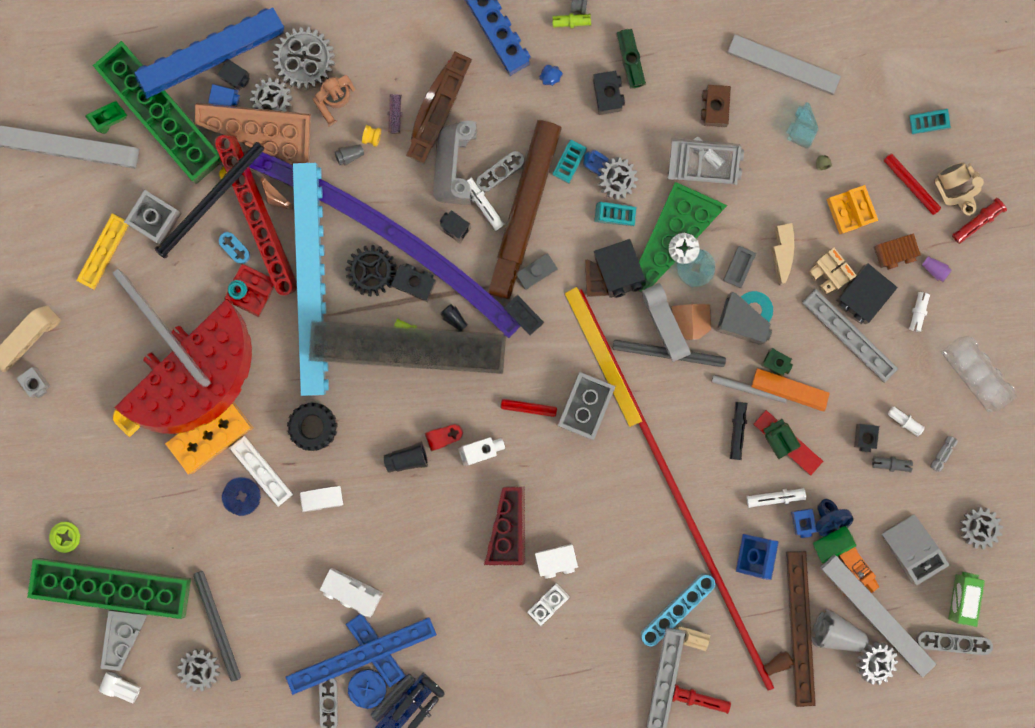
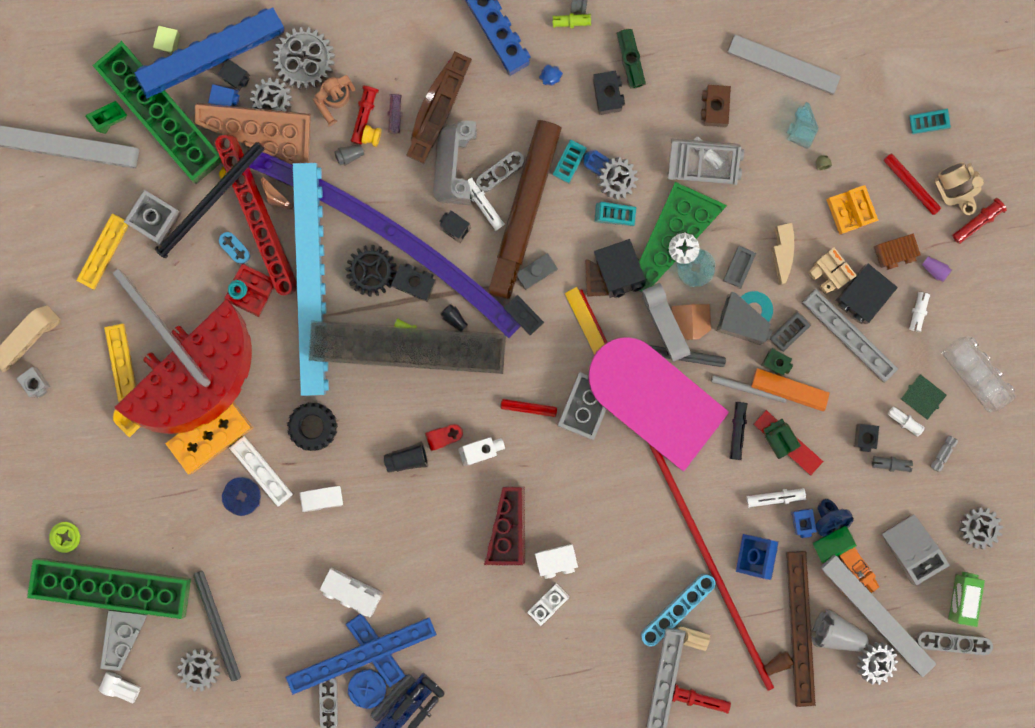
none -> yellow tile [104,323,136,402]
none -> yellowish green panel [153,26,181,55]
none -> red pin [350,85,379,145]
none -> dark pink piece [588,337,729,472]
none -> dark grey slope [770,310,811,352]
none -> clear green piece [901,374,947,420]

